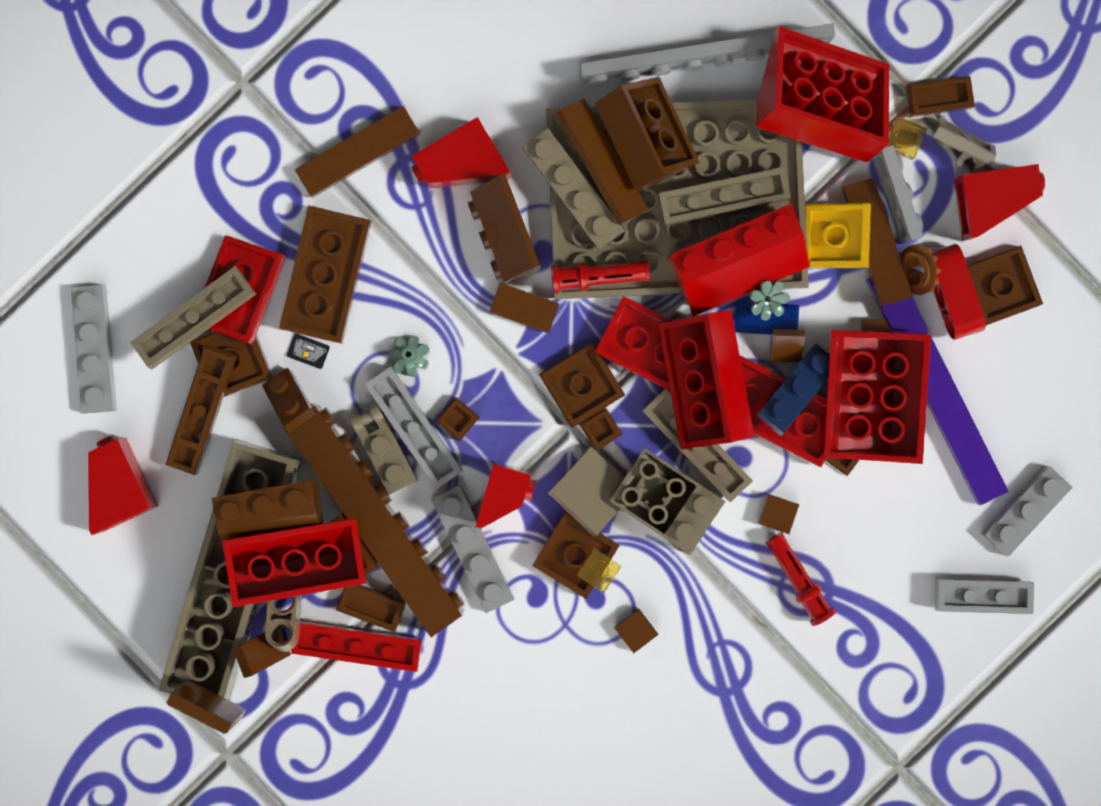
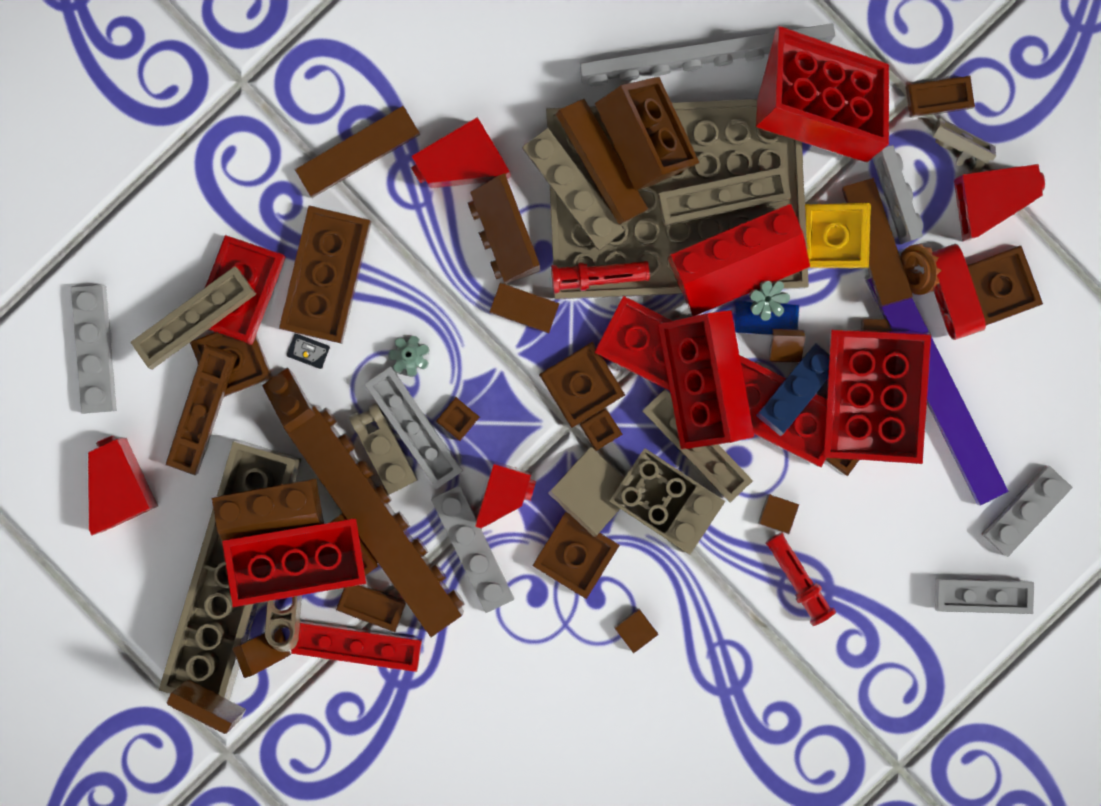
clear yellow plate [577,548,622,593] -> none
clear yellow plate [887,117,927,160] -> none

